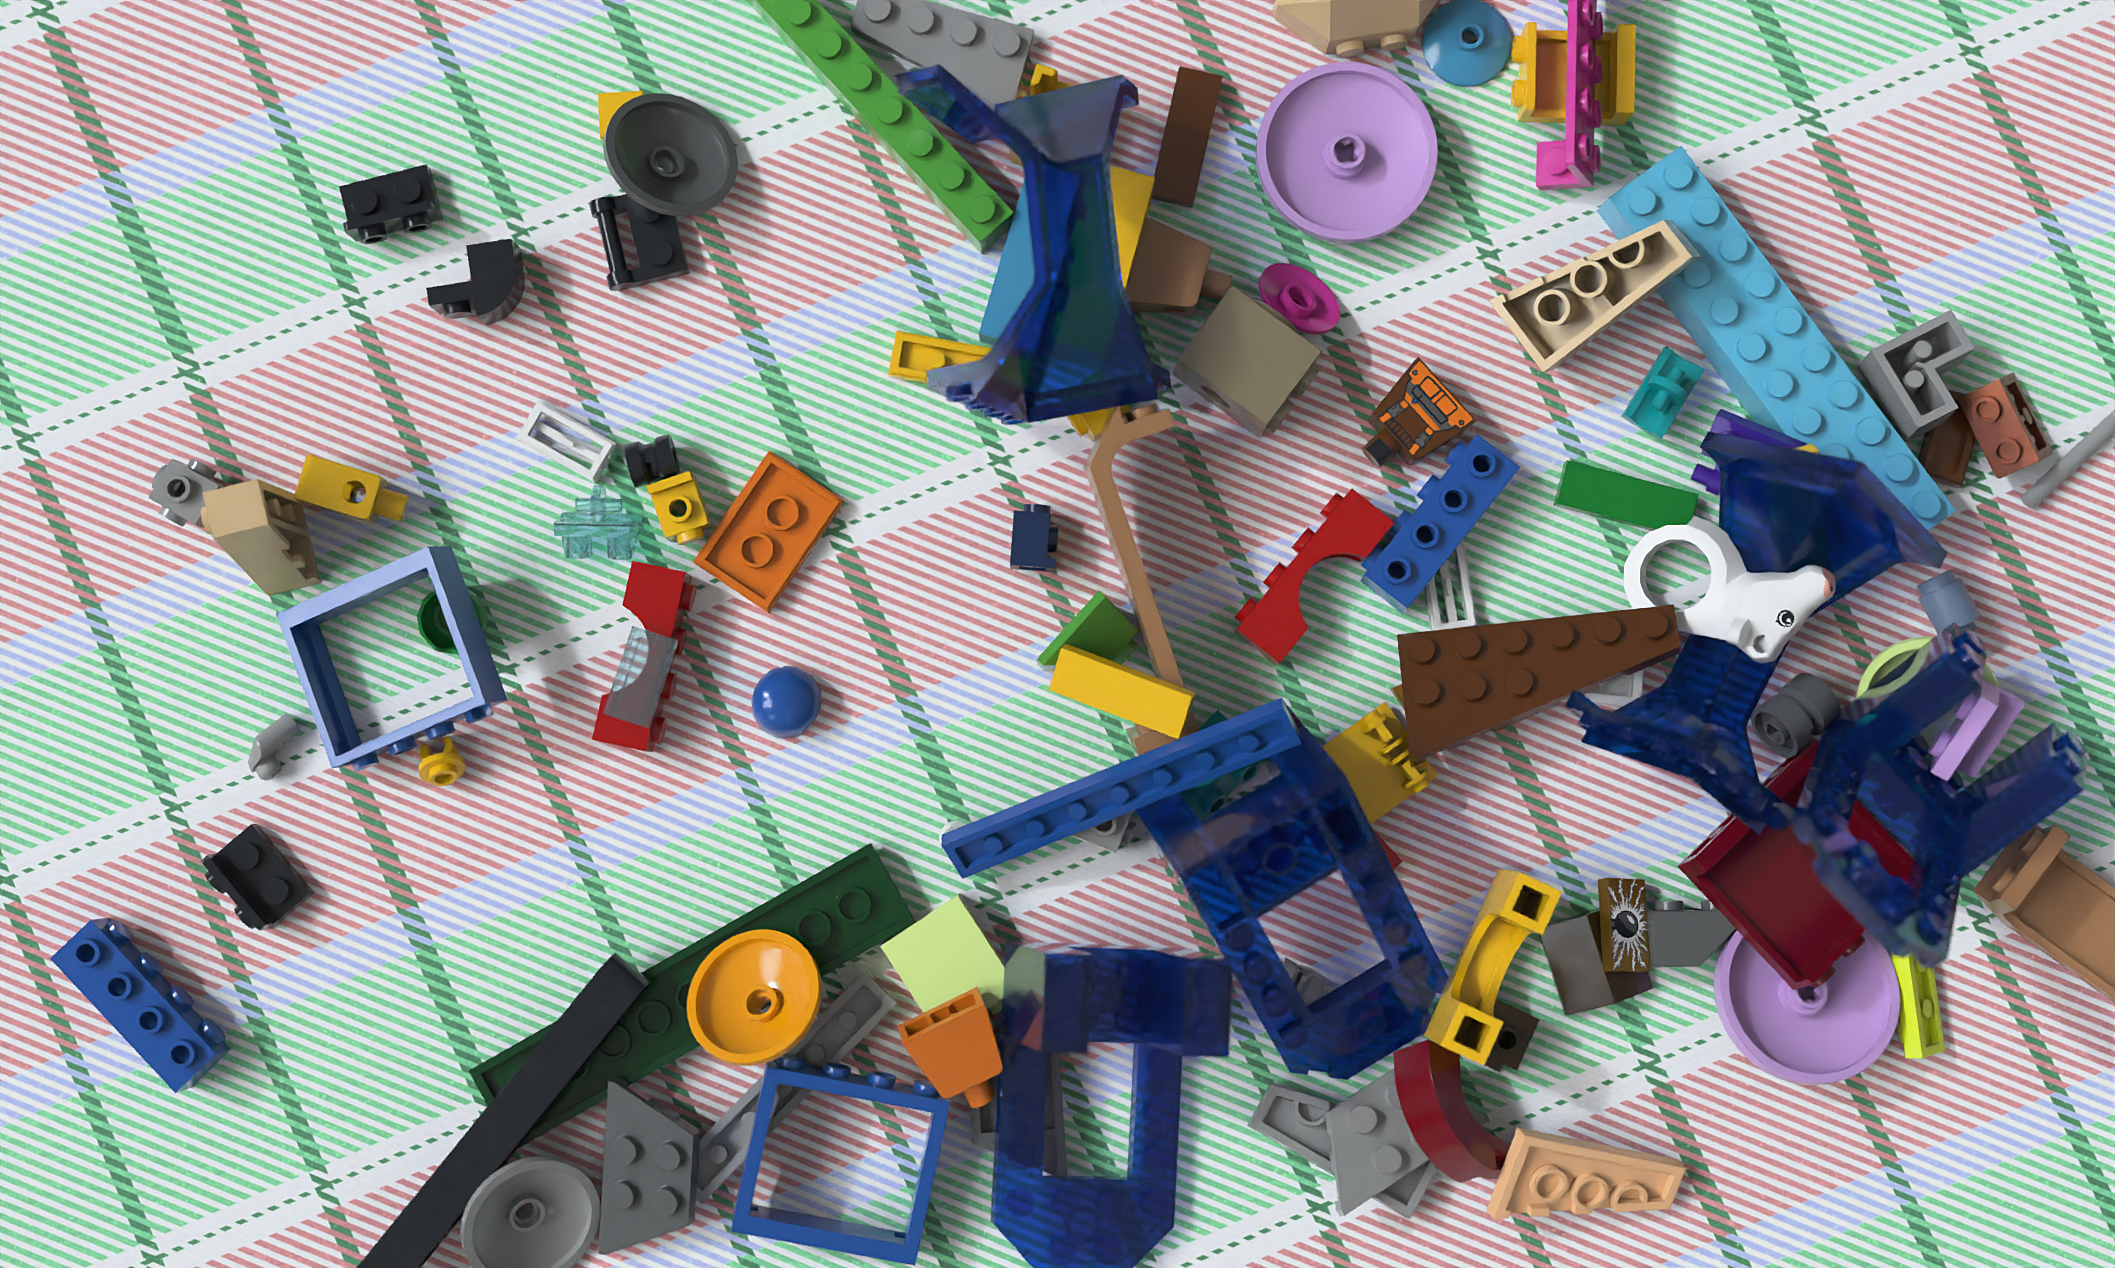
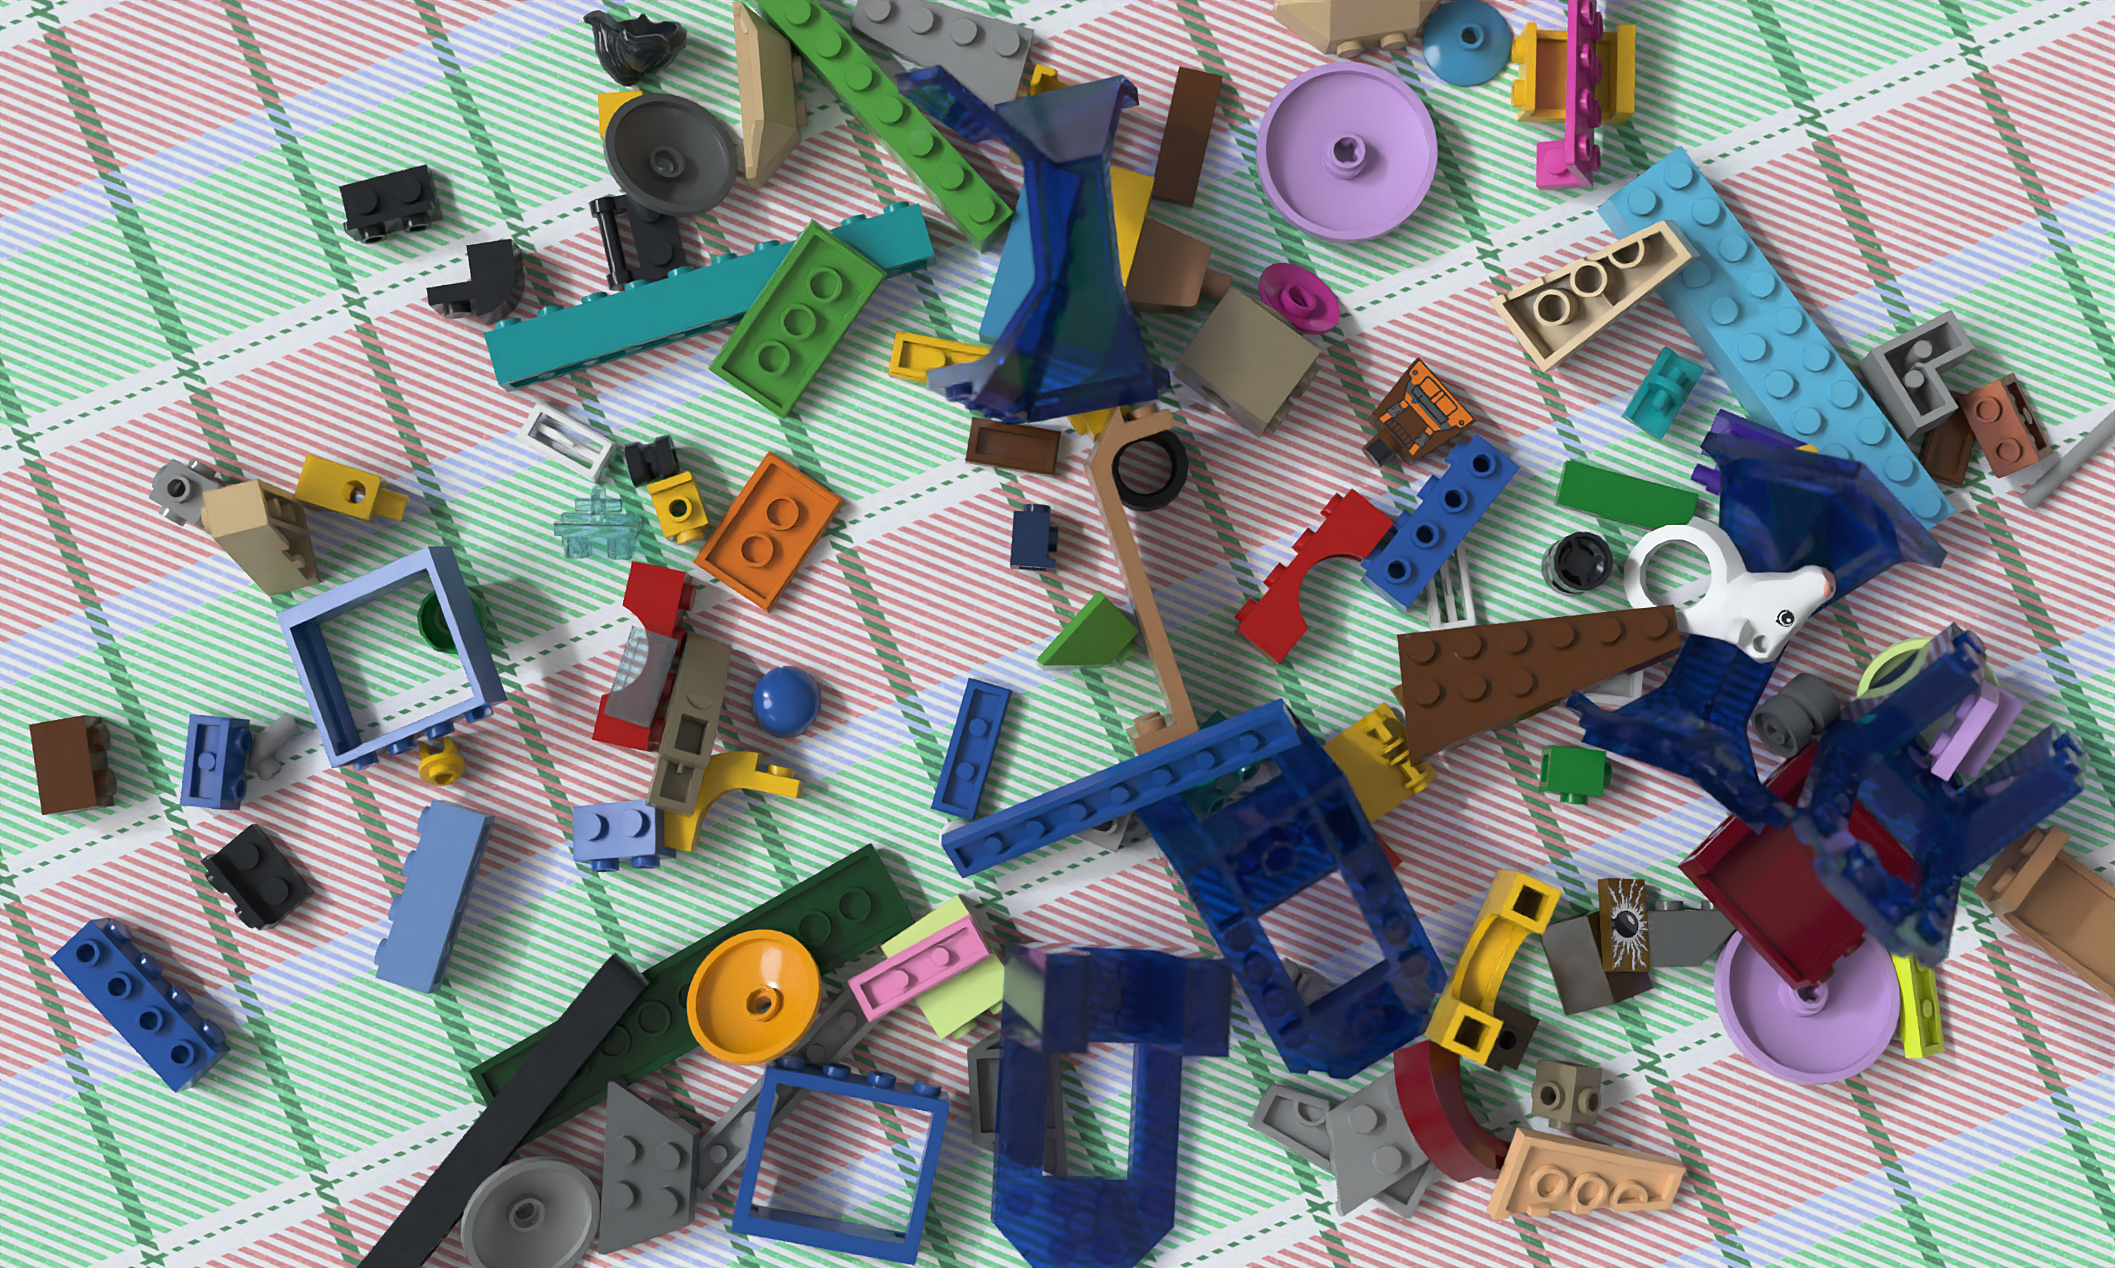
orange torso [897,987,1003,1108] -> none
yellow tile [1049,644,1196,739] -> none
sand blue brick [1917,570,1981,640] -> none
none -> reddish brown brick [29,715,117,815]
none -> blue bracket [180,714,252,810]
none -> medium blue brick [374,800,496,994]
none -> teal brick [483,201,937,392]
none -> bracket [573,799,676,872]
none -> black hair [583,10,687,87]
none -> dark tan slope [645,633,731,817]
none -> yellow arch [664,751,804,852]
none -> bright green tile [709,219,888,420]
none -> tan wedge [732,1,808,190]
none -> bright pink tile [848,913,993,1022]
none -> blue tile [931,678,1012,821]
none -> reddish brown tile [965,417,1061,478]
none -> black tyre [1112,429,1189,512]
none -> dark tan brick [1531,1059,1602,1131]
none -> green brick [1538,745,1612,805]
none -> black wheel [1541,532,1613,596]

